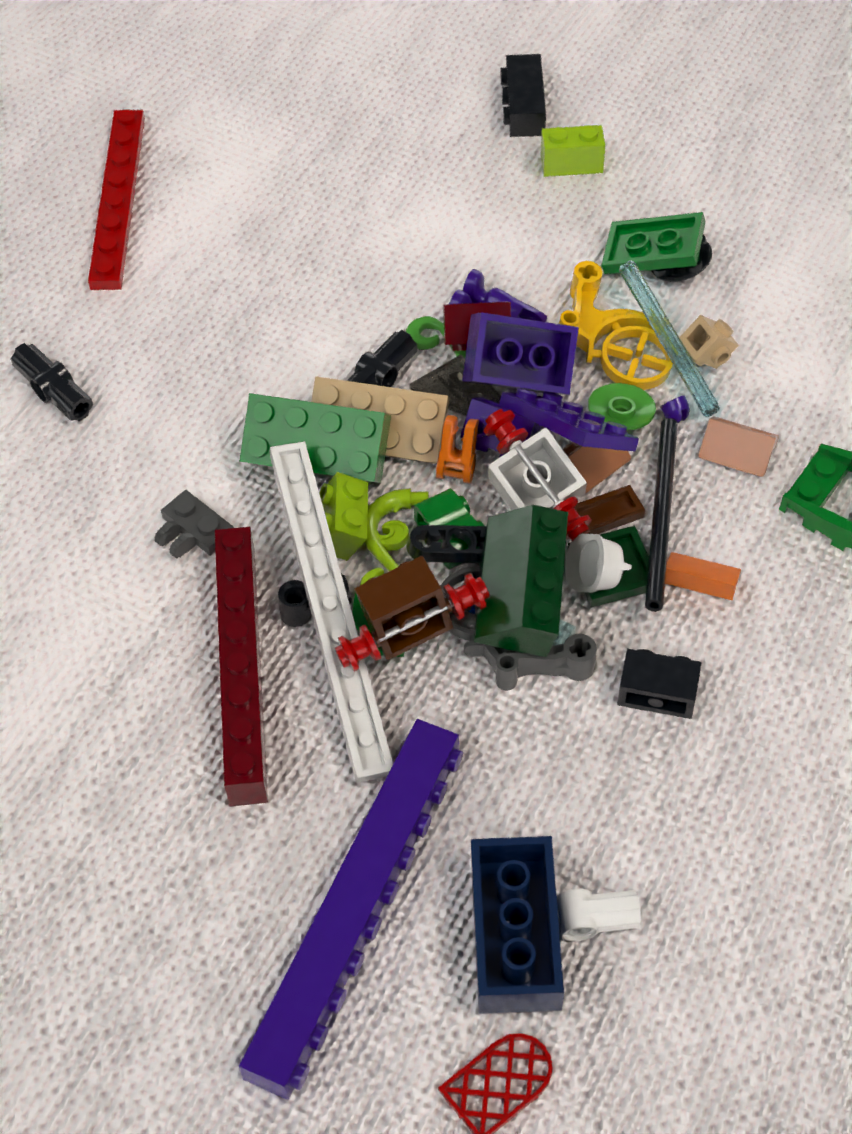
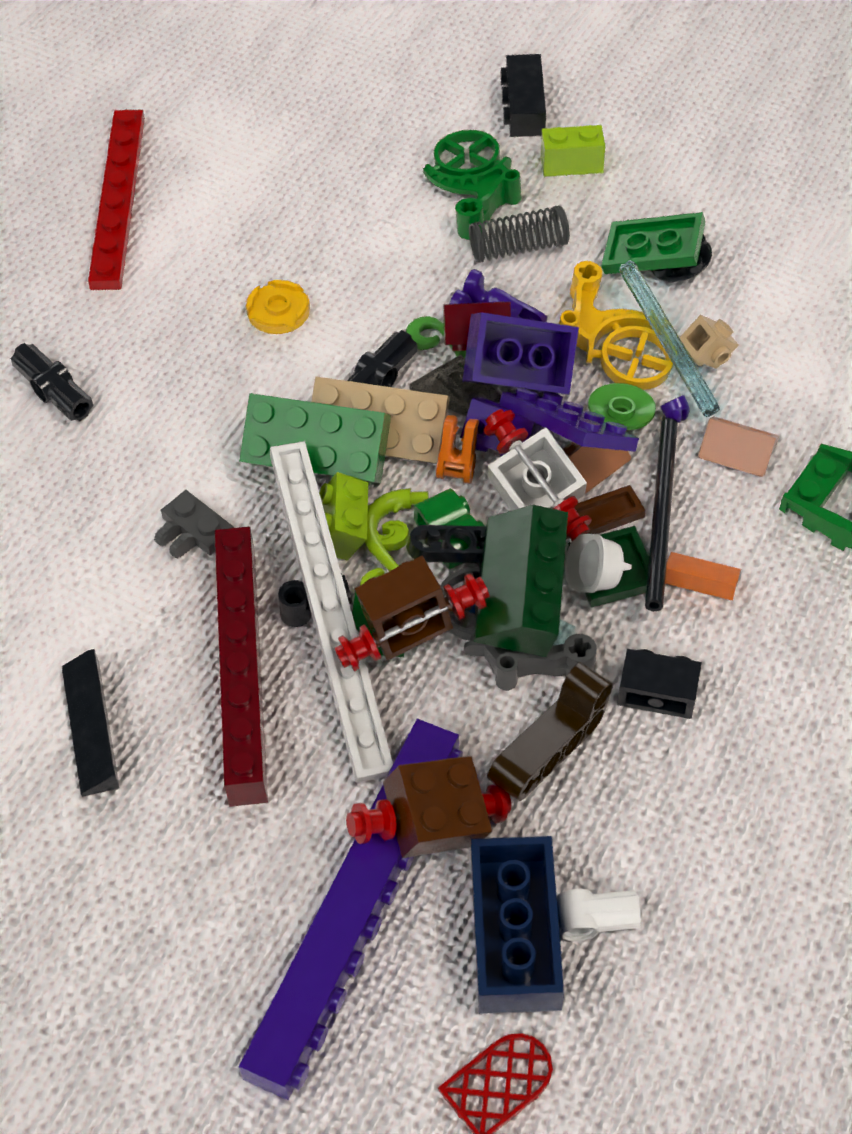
none -> black slope [62,649,120,797]
none -> yellow tile [246,280,310,334]
none -> reddish brown brick [346,756,512,858]
none -> green piece [422,130,522,240]
none -> dark grey piece [469,205,570,263]
none -> dark brown beam [487,662,613,801]

